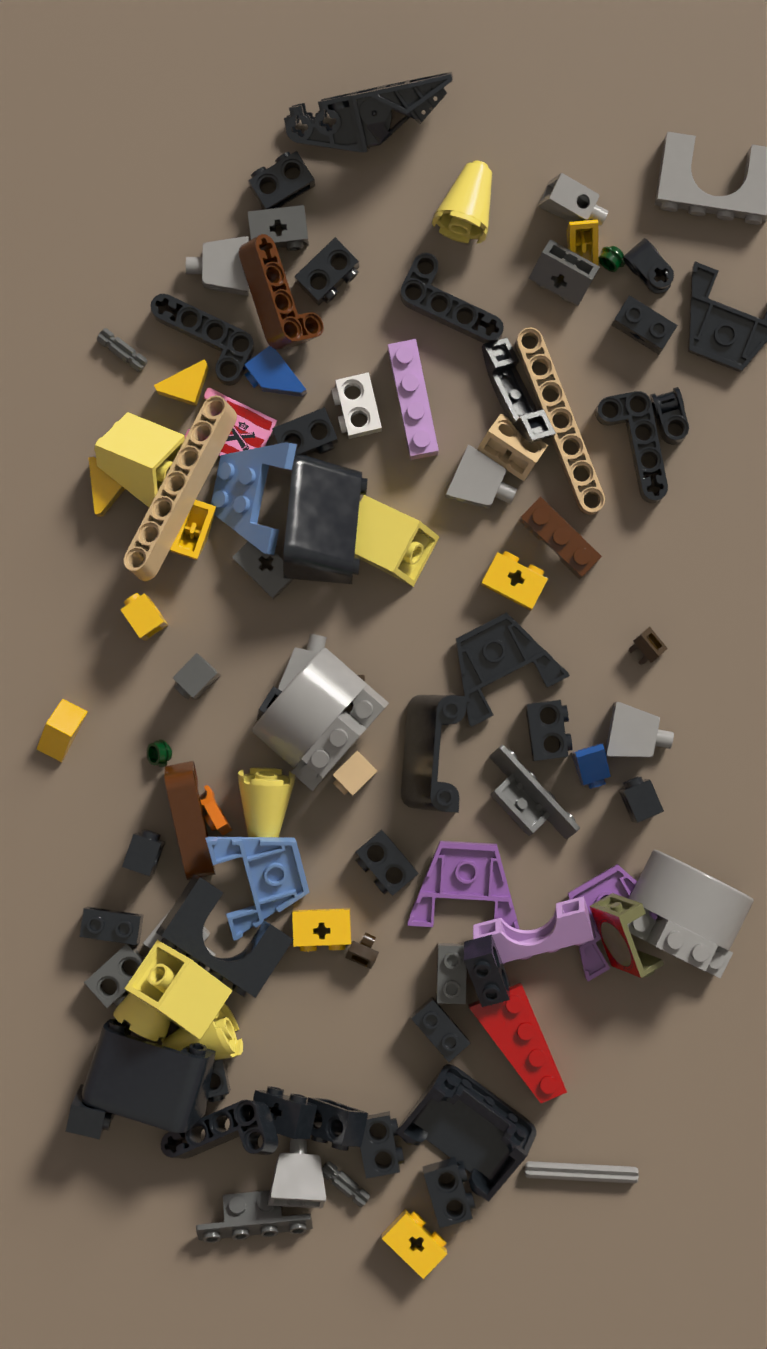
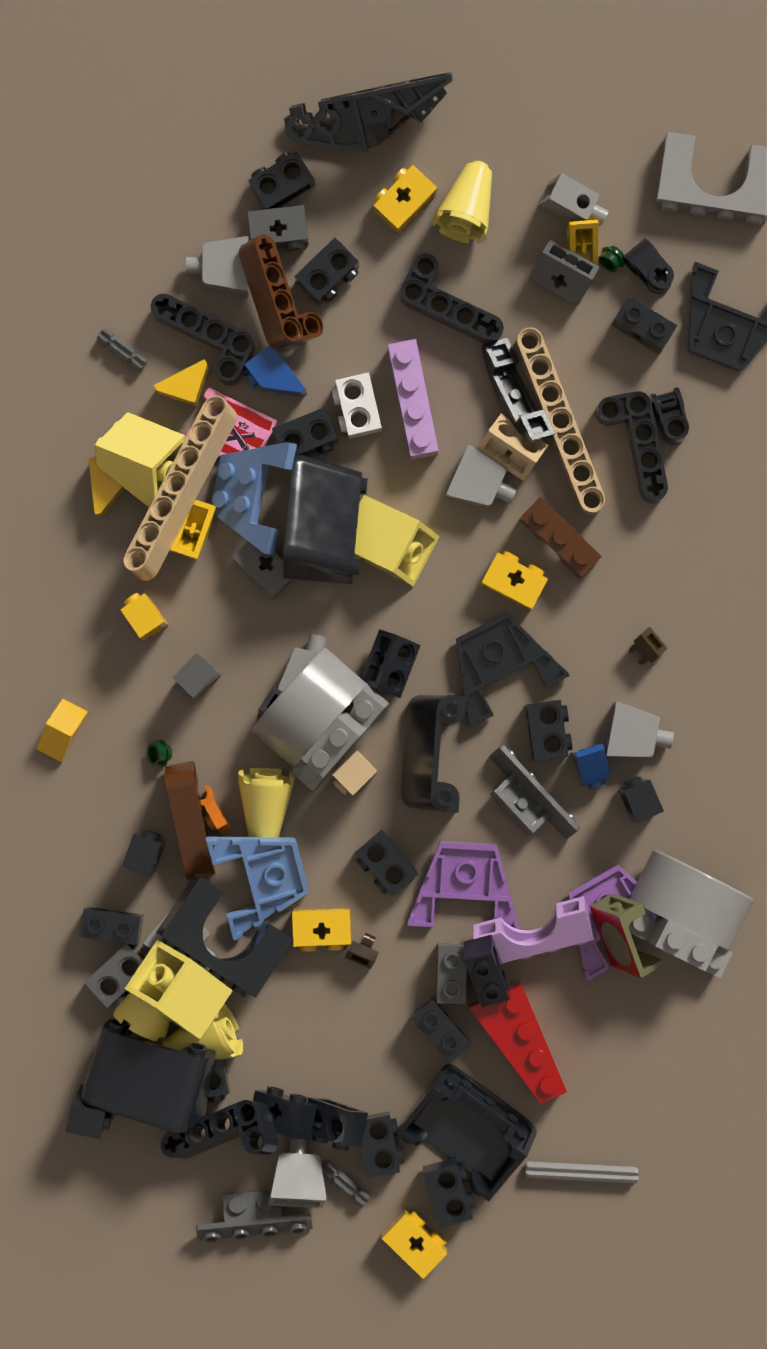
none -> black brick [361,629,421,698]
none -> yellow brick [373,165,437,234]

